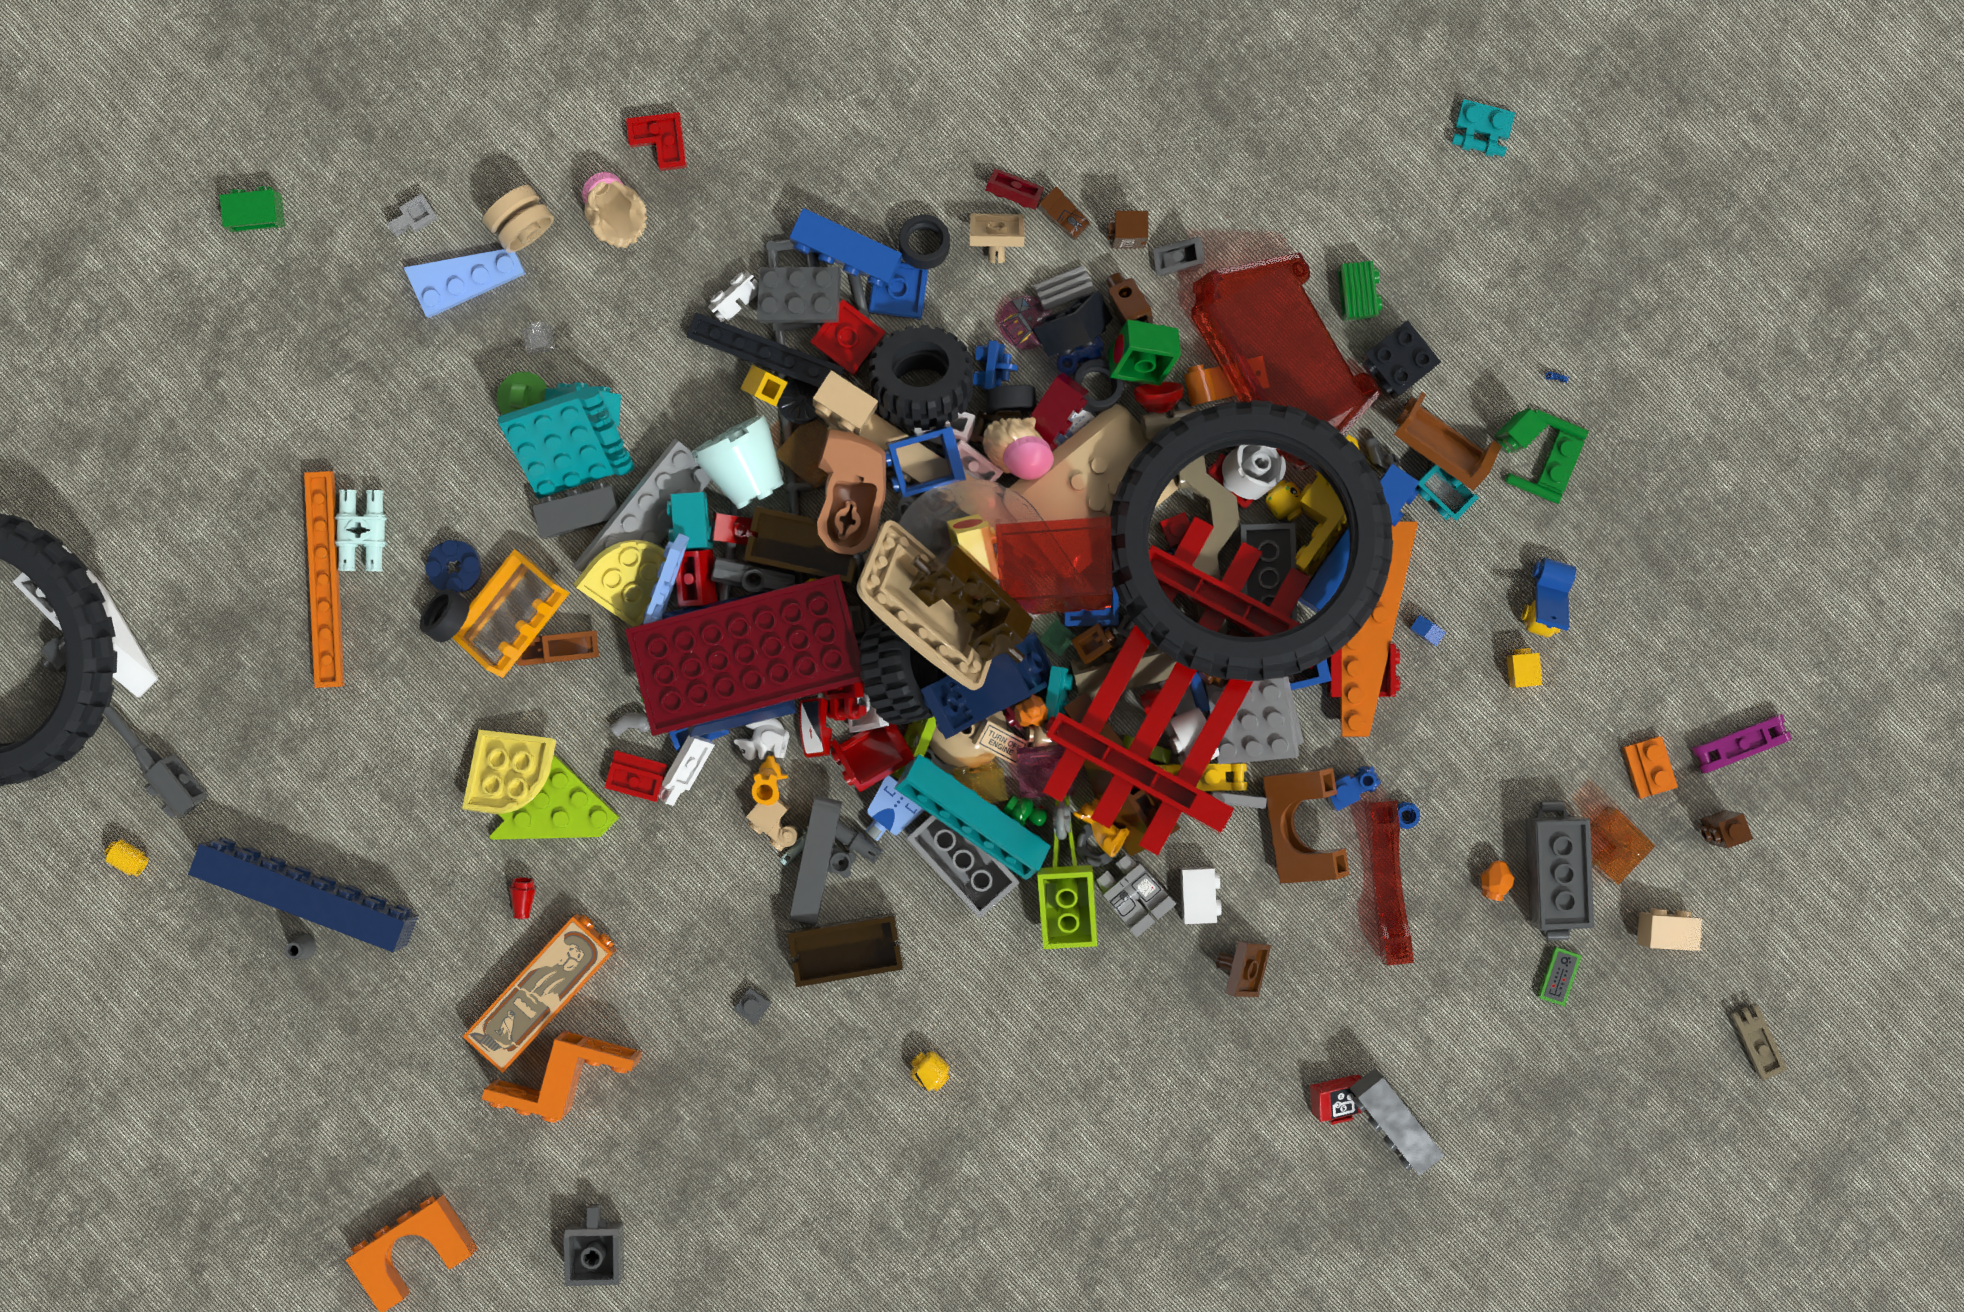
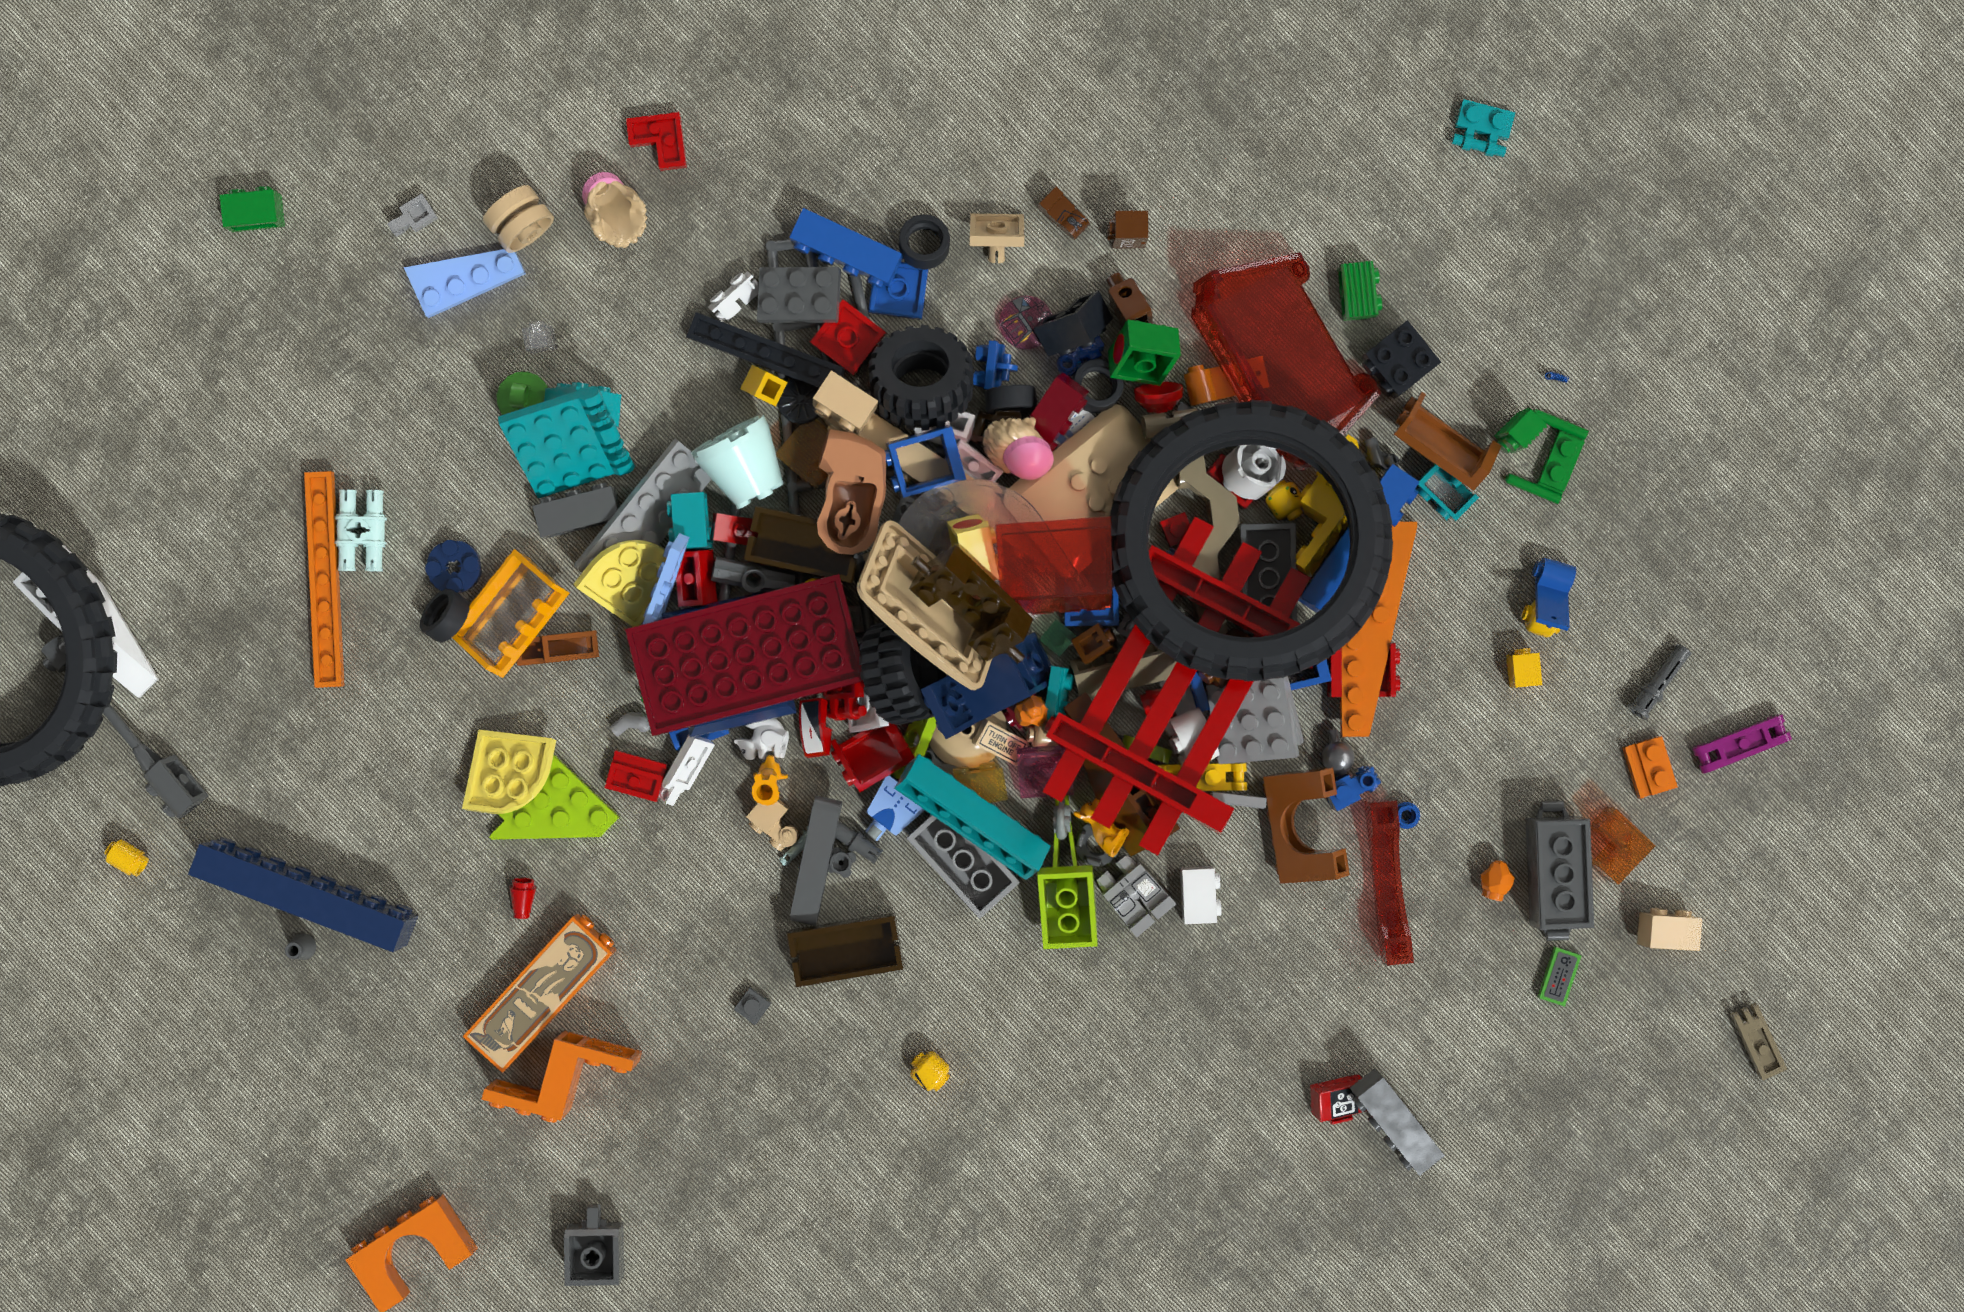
dark red plate [985,168,1045,210] -> none
green animal [1001,795,1047,828] -> none
light grey tile [1034,265,1094,311] -> none
dark grey slope [1153,237,1205,276] -> none
reddish brown tile [1216,941,1271,997] -> none
blue piece [1410,615,1446,646] -> none
reddish brown brick [1700,810,1753,849] -> none
none -> flat silver piece [1322,729,1355,775]
none -> dark grey pin [1627,644,1692,721]

